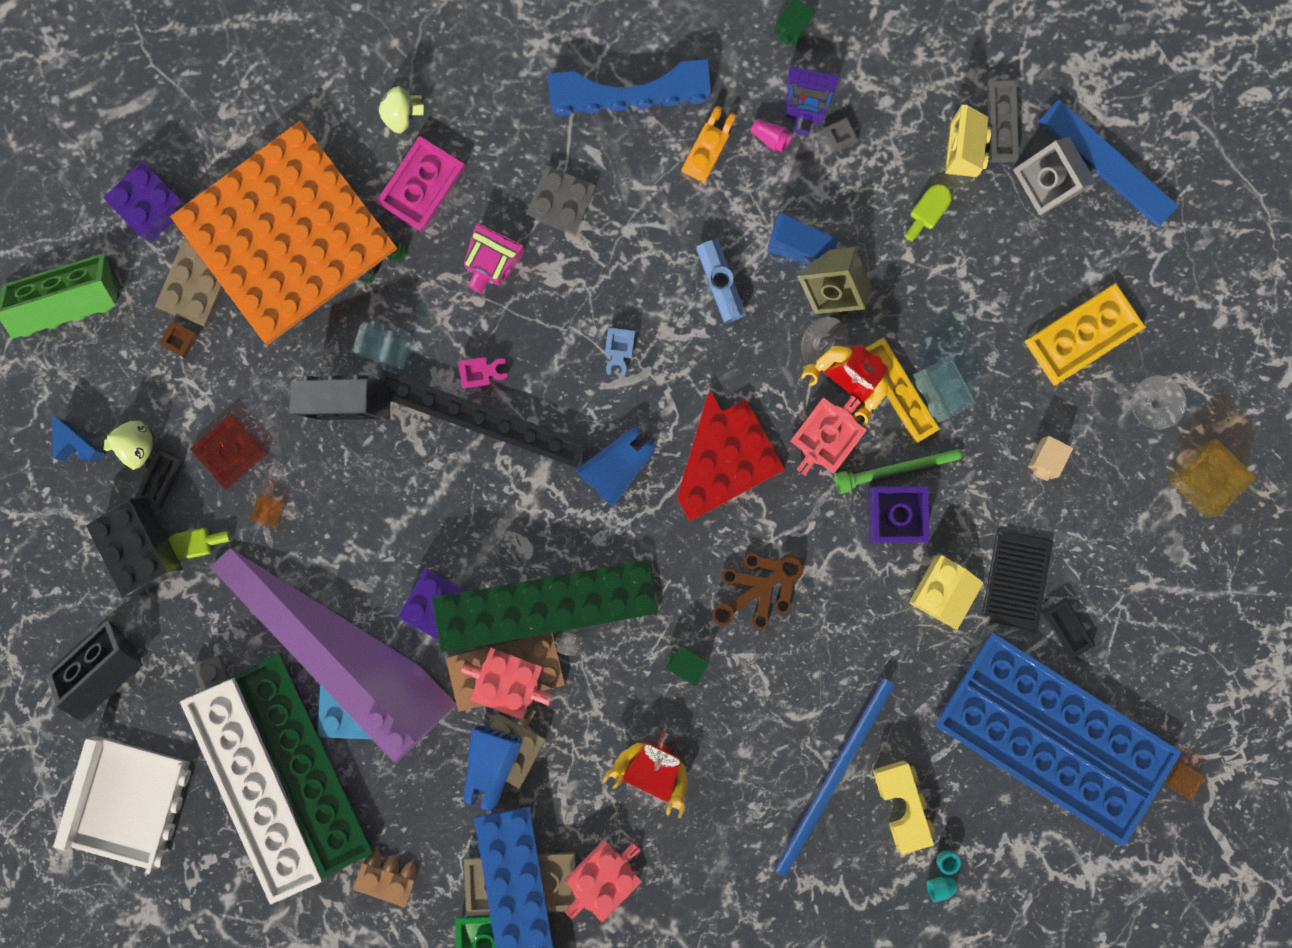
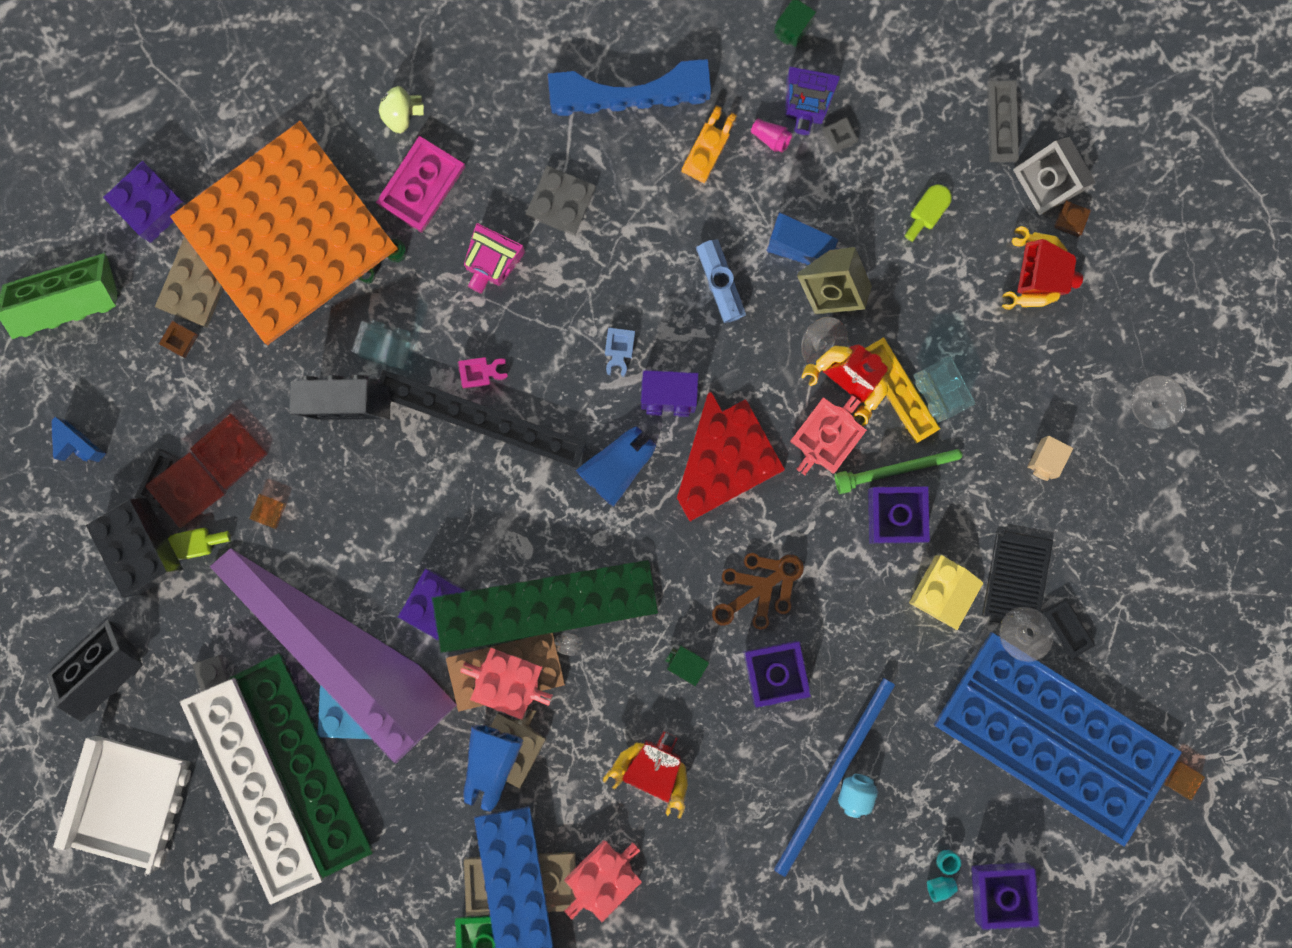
yellowish green piece [104,420,153,470] -> none
medium nougat plate [353,849,417,907] -> none
light yellow arch [873,760,935,855] -> none
light yellow slope [945,105,991,177] -> none
yellow tile [1024,283,1146,386] -> none
blue tile [1039,100,1178,227] -> none
clear yellow brick [1167,439,1256,518] -> none
none -> clear red tile [145,452,225,528]
none -> dark purple brick [641,370,698,417]
none -> dark purple brick [743,641,811,708]
none -> medium azure head [838,774,878,818]
none -> dark purple brick [971,862,1039,929]
none -> clear dish [999,607,1053,662]
none -> red torso [1002,227,1083,310]
none -> reddish brown plate [1054,201,1091,237]

